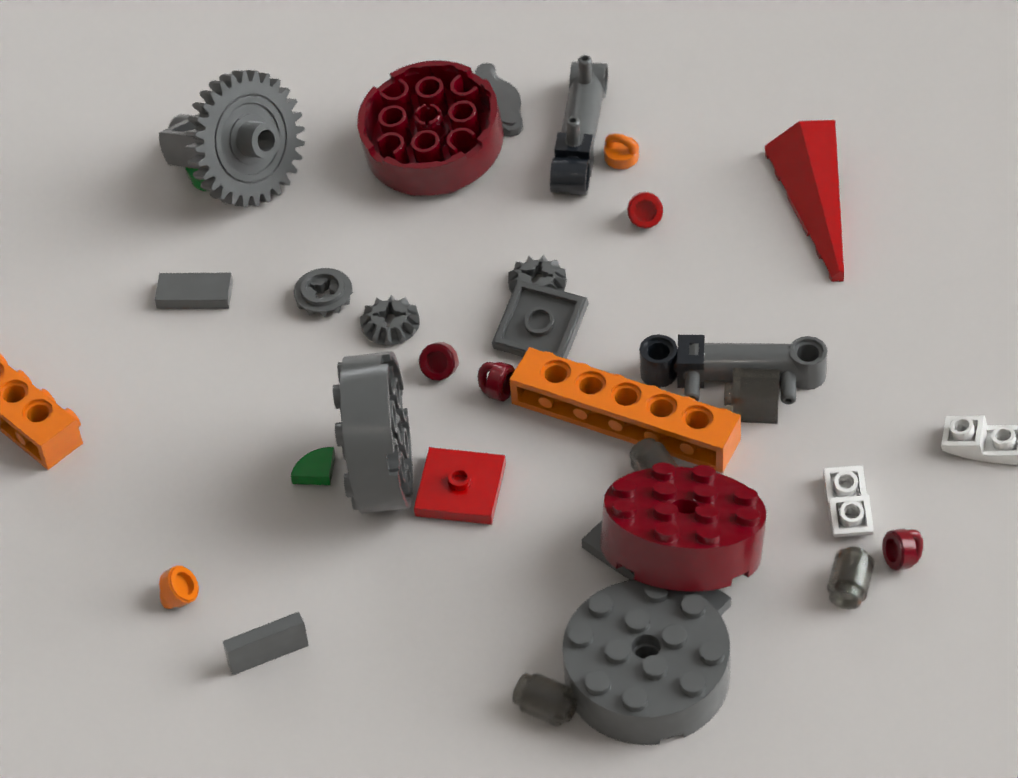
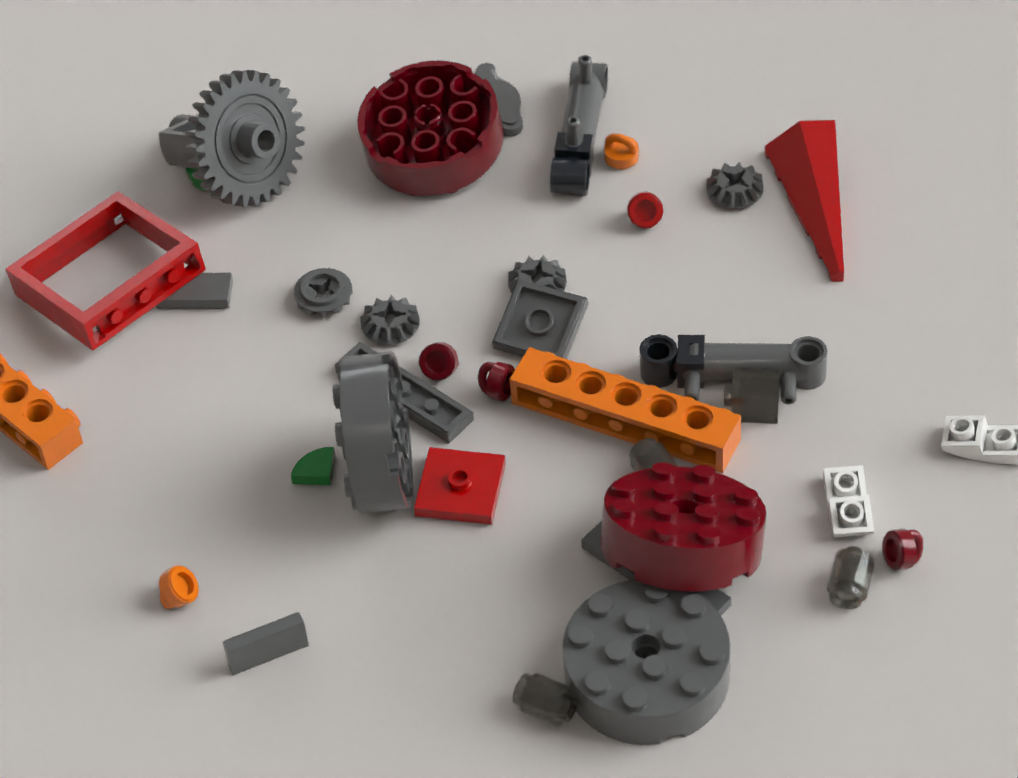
none -> red window [5,191,206,351]
none -> dark grey tile [335,342,474,443]
none -> dark grey gear [706,162,764,209]

